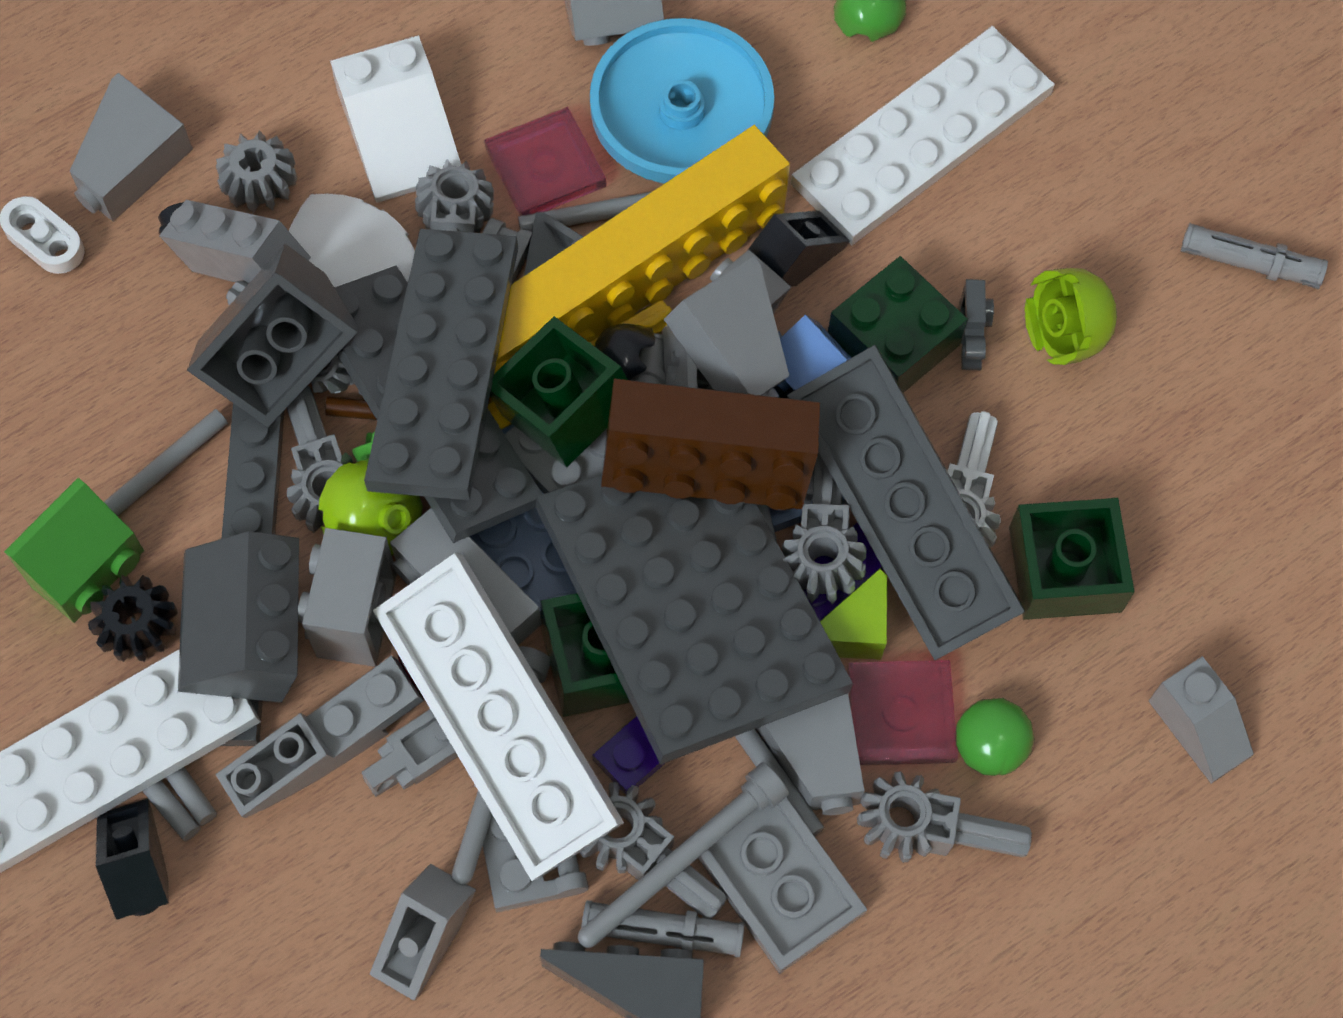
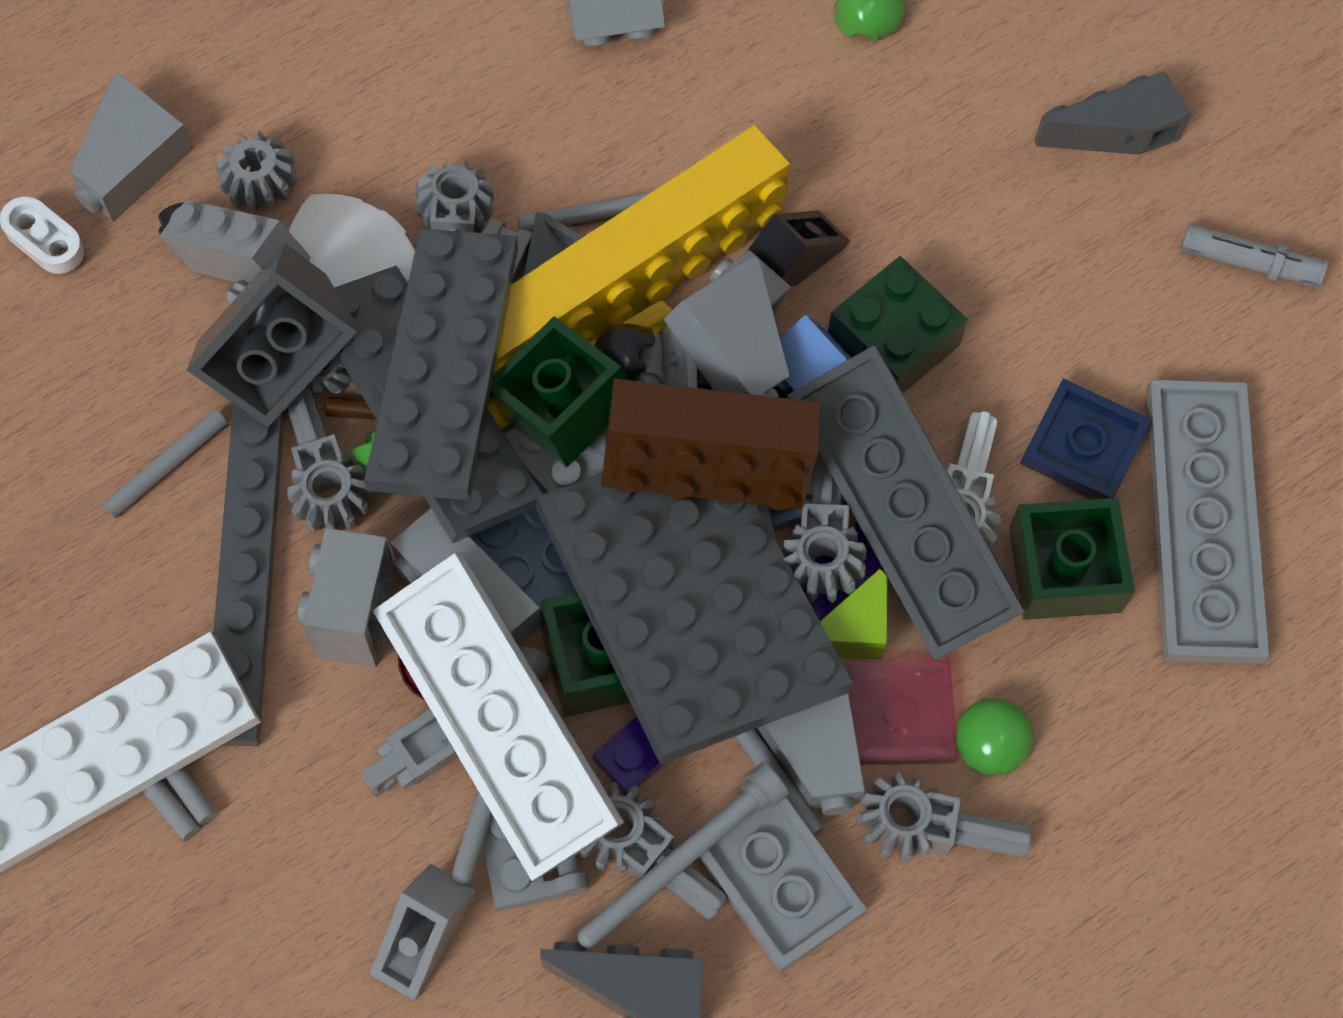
bright green slope [4,478,144,623] -> none
black gear [88,575,178,662] -> none
black slope [96,799,169,920] -> none
dark grey slope [178,531,299,703] -> none
light grey slope [215,656,424,818] -> none
lime cylinder [319,458,423,556] -> none
white slope [330,35,461,203] -> none
clear pink tile [484,107,606,216] -> none
light grey pin [581,900,745,957] -> none
medium azure dish [590,18,774,184] -> none
white plate [790,26,1055,246] -> none
dark grey plate [960,279,994,370] -> none
lime cylinder [1024,268,1117,365] -> none
light grey slope [1149,656,1254,784] -> none
none -> dark blue plate [1020,378,1152,499]
none -> dark grey slope [1034,72,1190,155]
none -> light grey plate [1146,380,1270,664]

